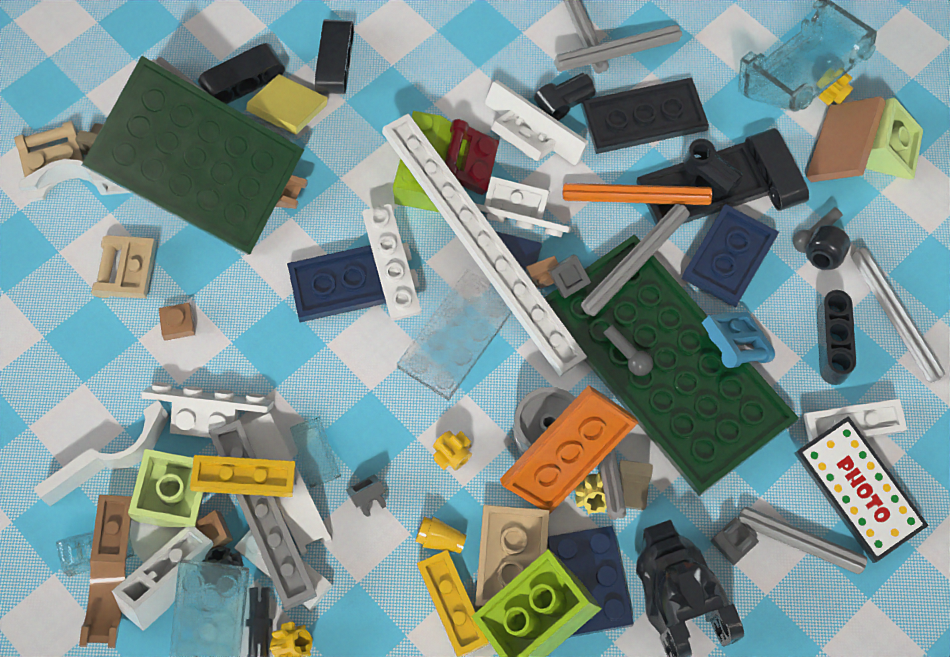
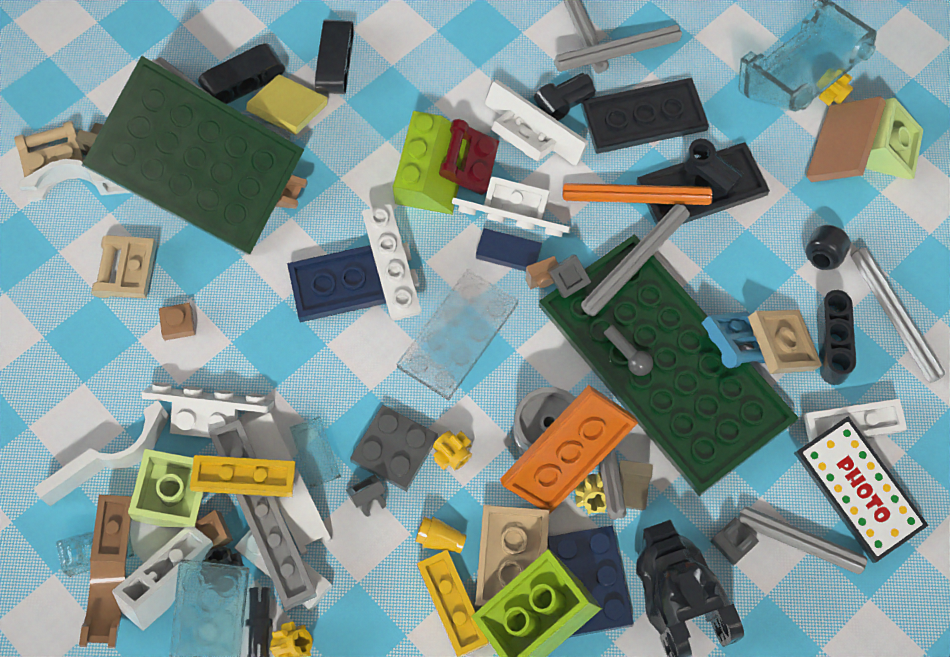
white plate [382,113,587,377] -> none
dark blue plate [681,204,779,308] -> none
black beam [745,128,809,211] -> none
dark grey bar [793,207,843,253] -> none
none -> dark grey plate [350,405,438,492]
none -> tan plate [748,310,822,374]

